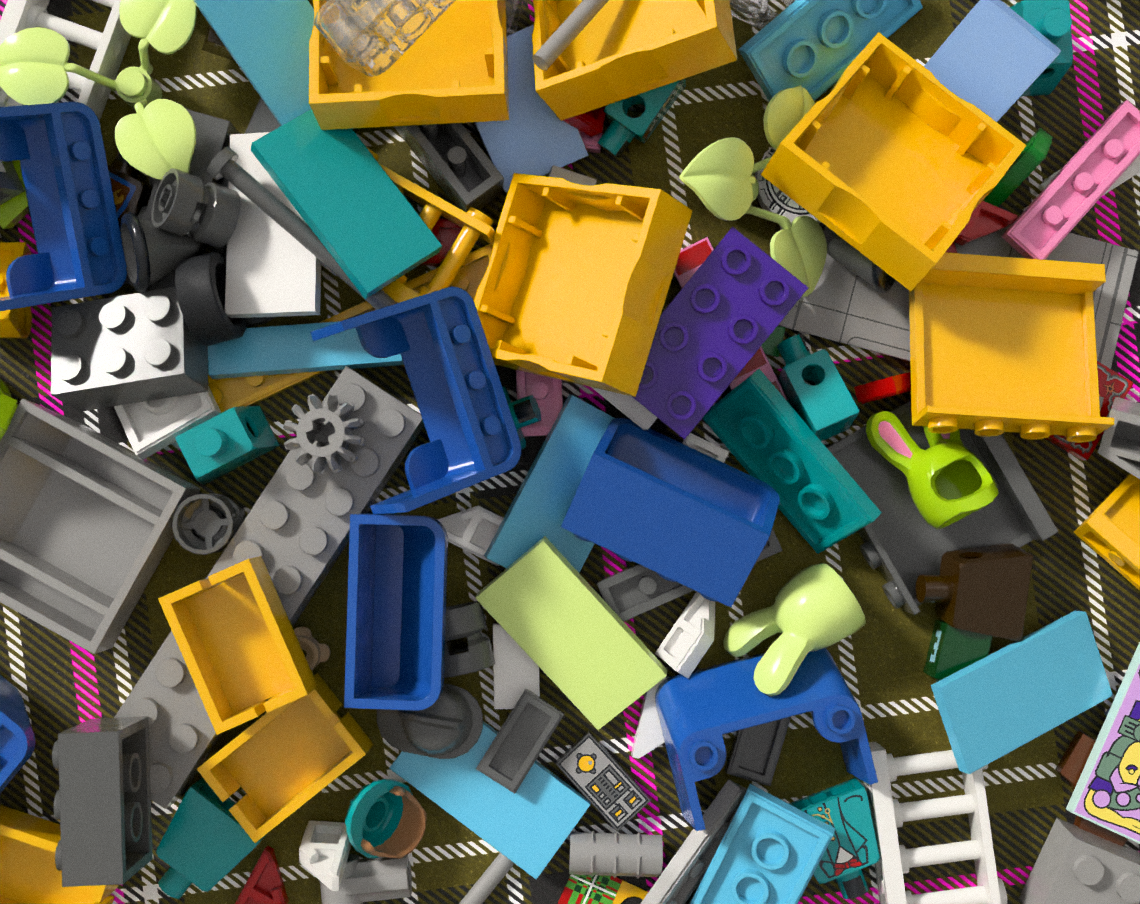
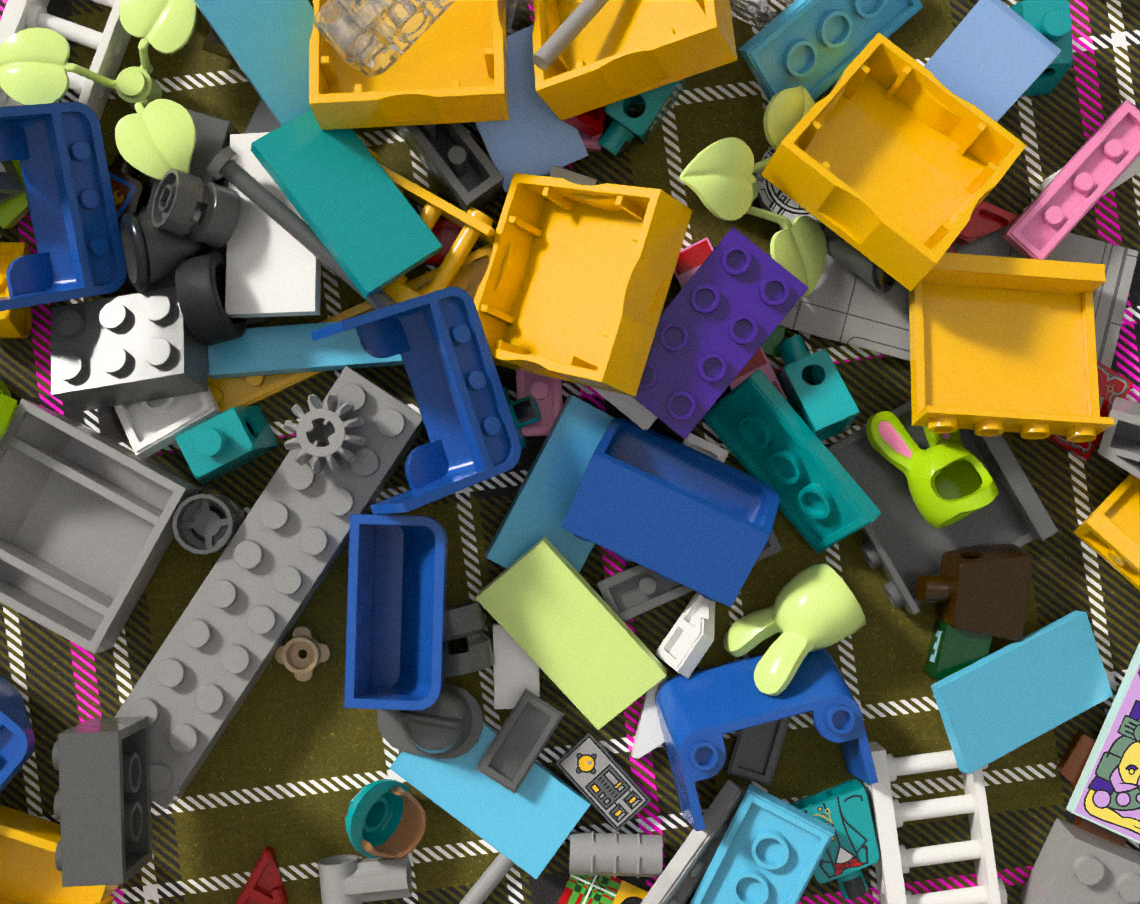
teal torso [156,778,268,899] -> none
yellow piece [158,556,318,735] -> none
yellow piece [197,673,374,843] -> none
white tile [299,821,351,891] -> none
white tile [438,506,504,566] -> none
red tile [854,372,911,404] -> none
green tile [983,128,1053,207] -> none

